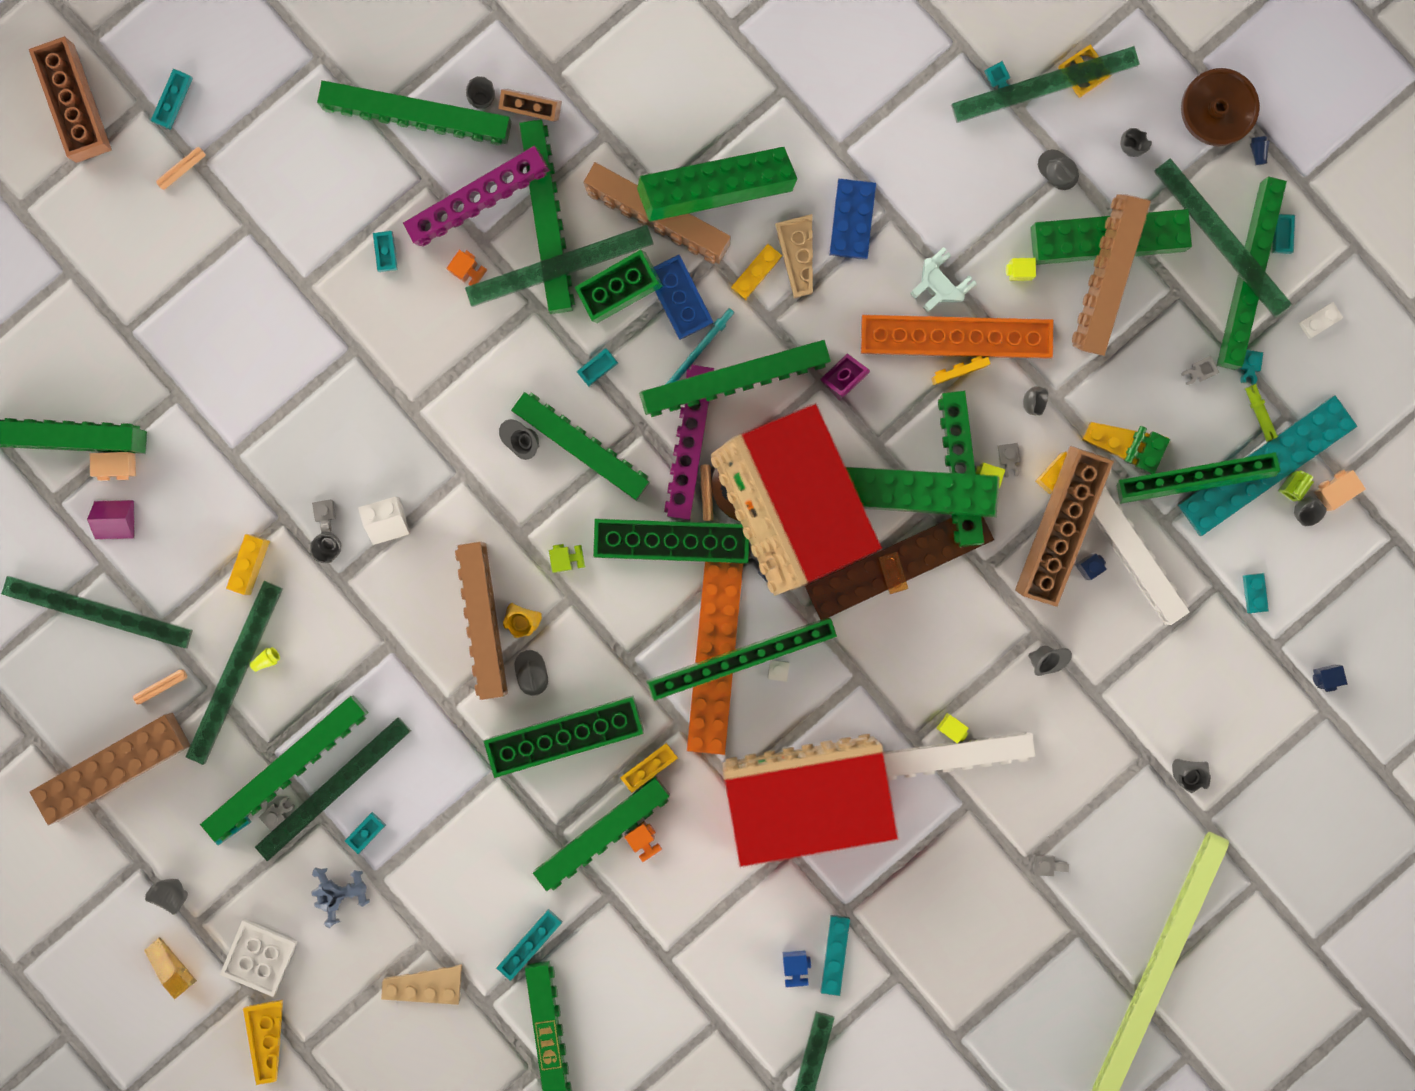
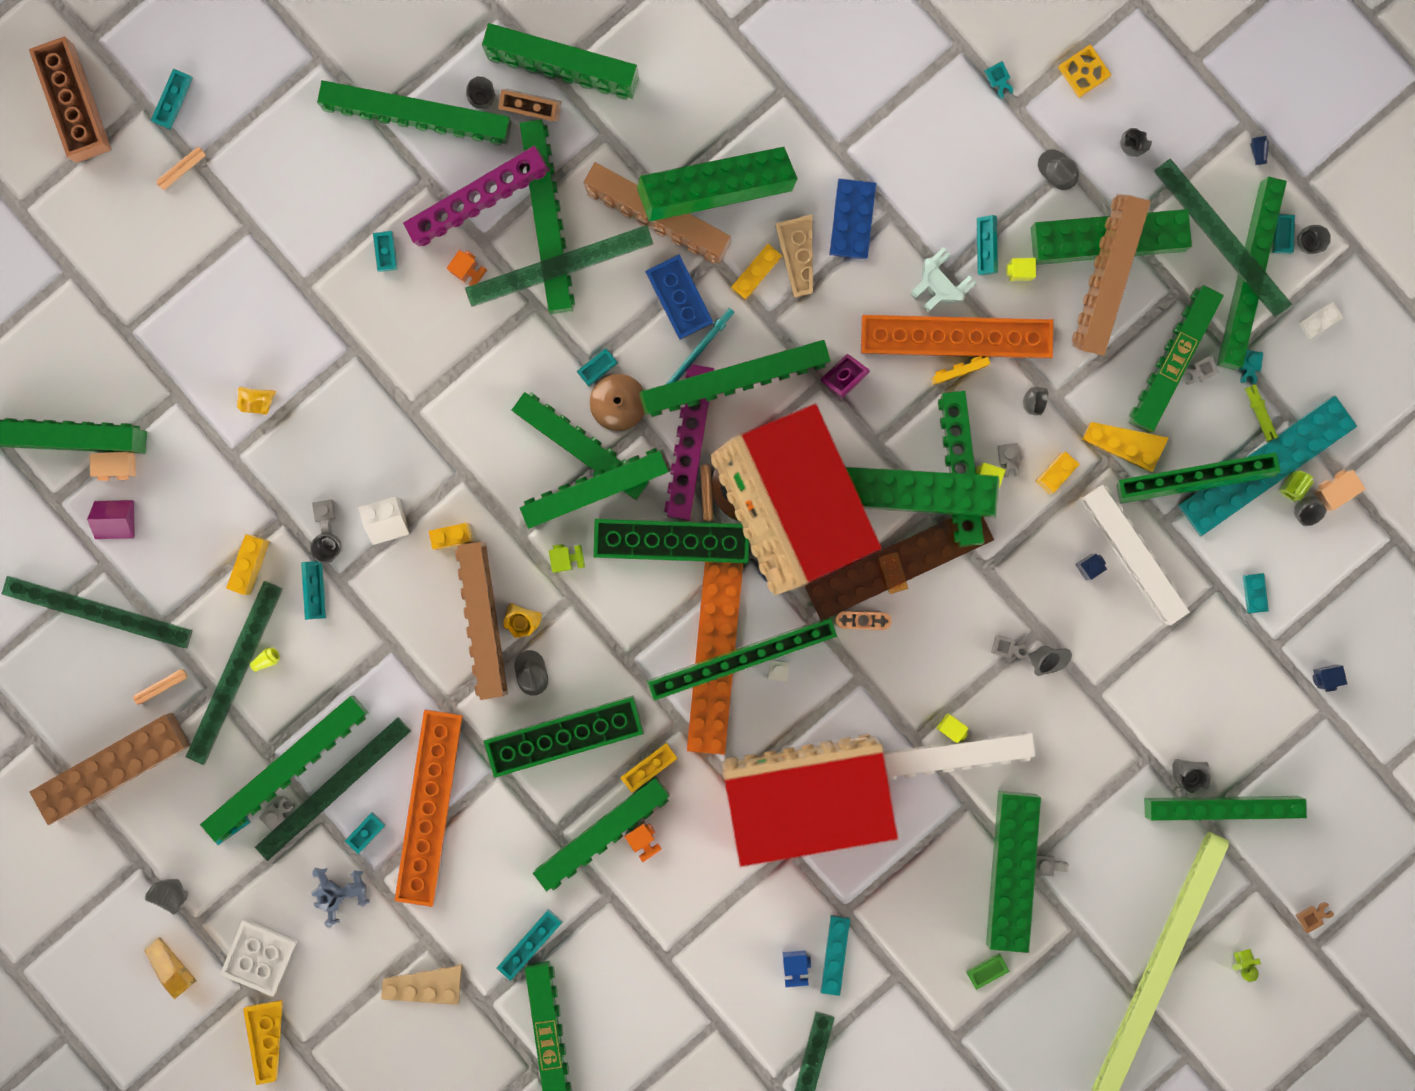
dark grey piece [499,419,539,460] -> none
green brick [574,249,663,323] -> none
clear green plate [951,46,1140,123] -> none
medium nougat brick [1015,446,1114,607] -> none
green plate [1124,426,1170,474] -> none
reddish brown dish [1181,68,1260,146] -> none
none -> yellow hair [237,386,276,415]
none -> teal plate [301,561,326,620]
none -> orange plate [394,709,463,907]
none -> yellow brick [428,523,473,550]
none -> green brick [482,23,639,100]
none -> green brick [519,448,671,529]
none -> medium nougat dish [590,374,645,431]
none -> light nougat beam [835,611,891,630]
none -> bright green tile [966,953,1010,990]
none -> teal plate [977,215,998,276]
none -> green brick [986,791,1041,953]
none -> light grey plate [991,635,1028,659]
none -> green brick [1128,285,1224,433]
none -> green brick [1144,796,1307,821]
none -> lime hips [1232,949,1261,982]
none -> medium nougat plate [1295,902,1334,933]
none -> dark grey hair [1297,225,1331,254]

